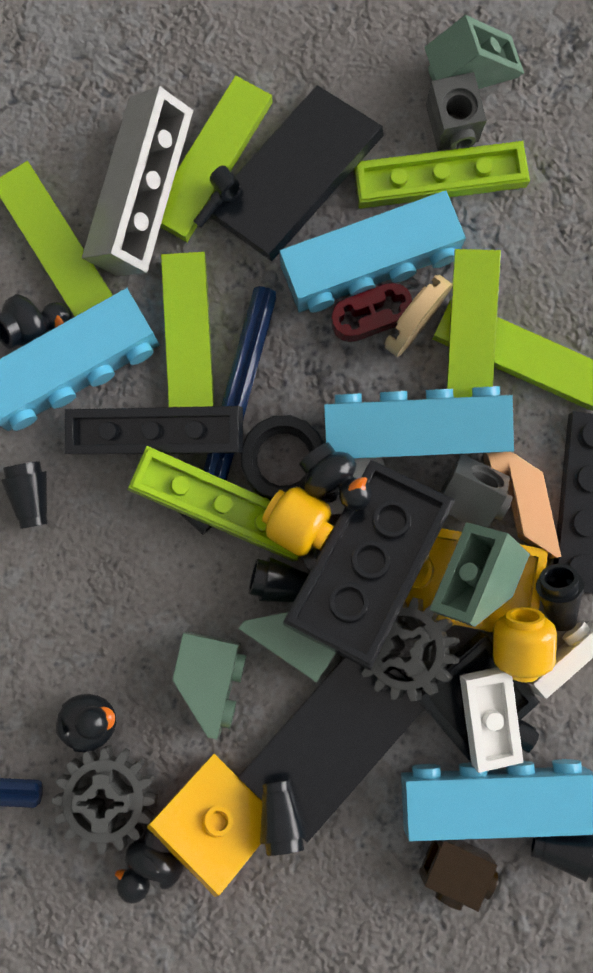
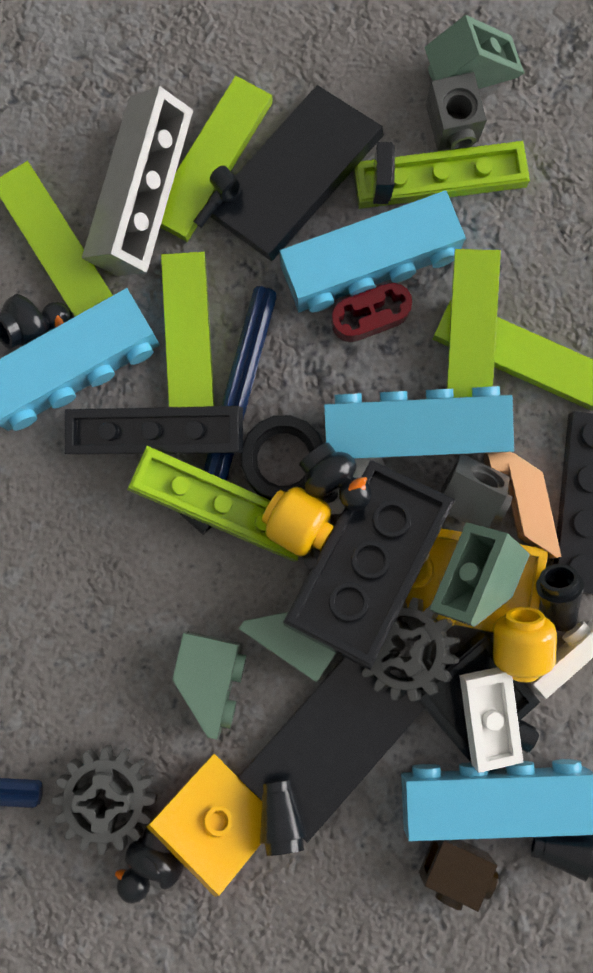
black cone [1,461,48,529] -> none
black animal [56,694,116,753] -> none
black cone [249,557,309,602] -> none
tan tile [384,275,453,357] -> none
none -> black tile [373,142,395,204]

